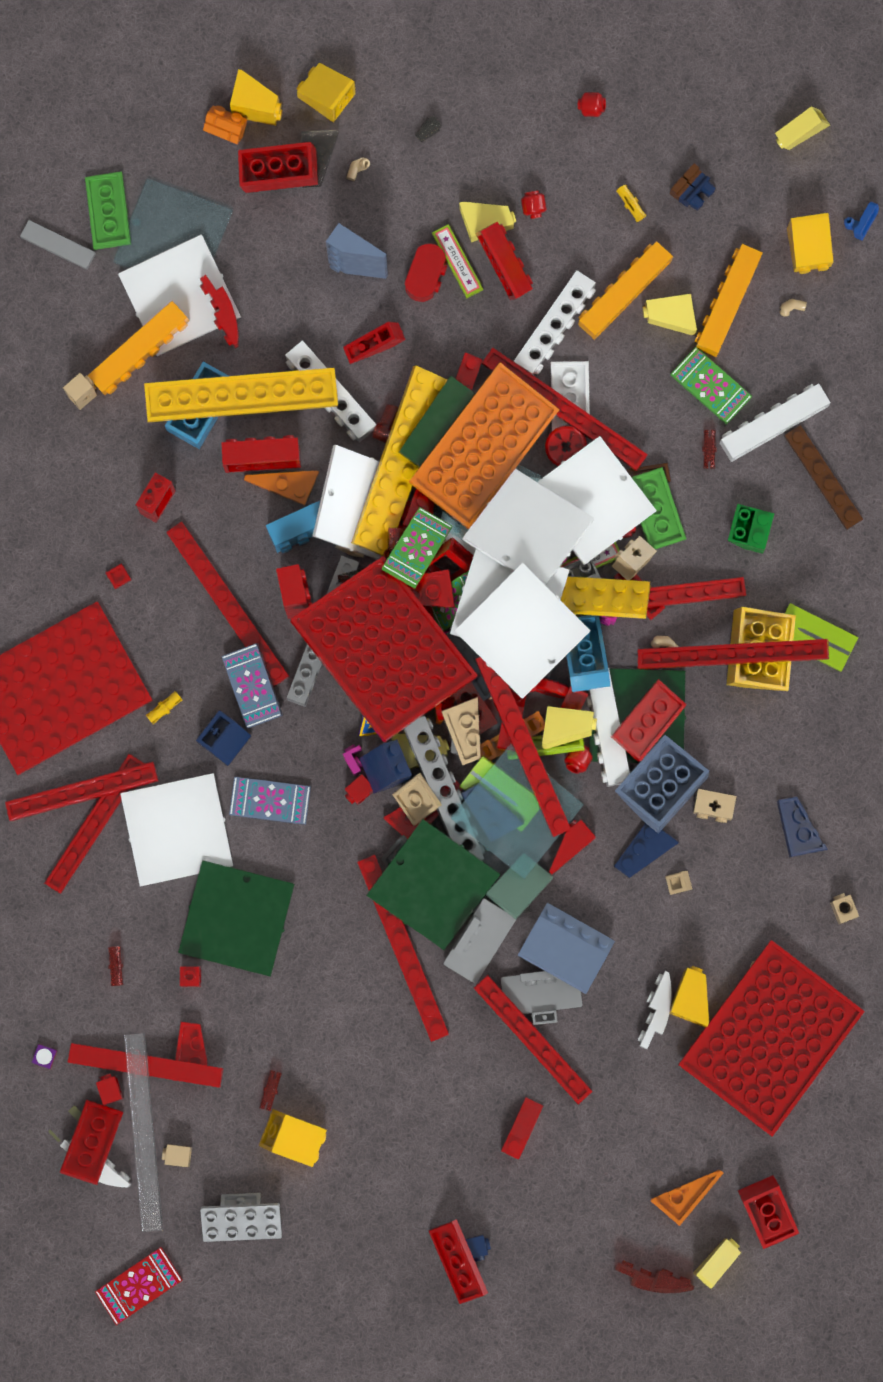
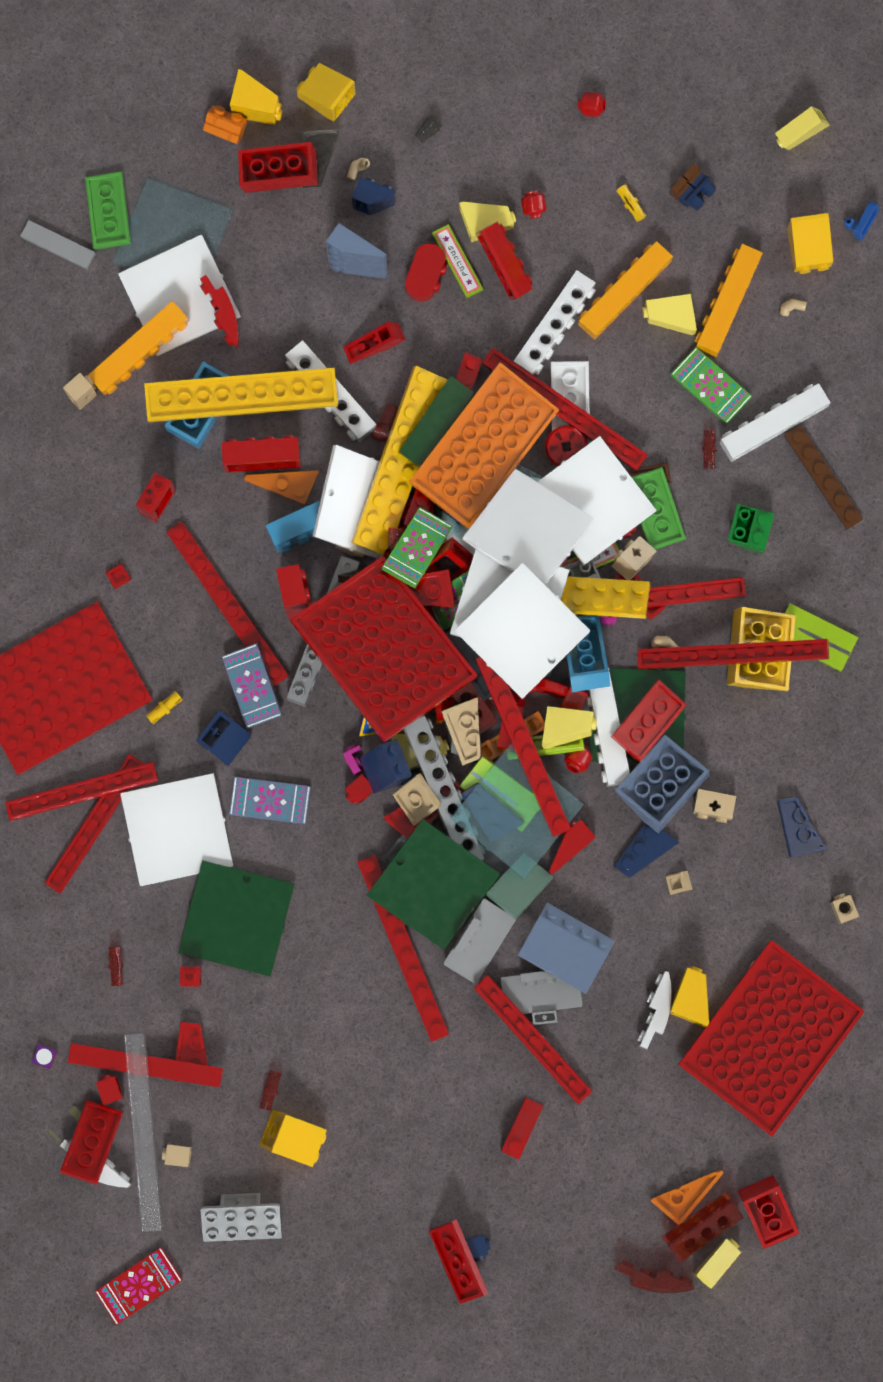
none -> dark blue slope [352,177,396,215]
none -> clear red brick [662,1193,744,1263]

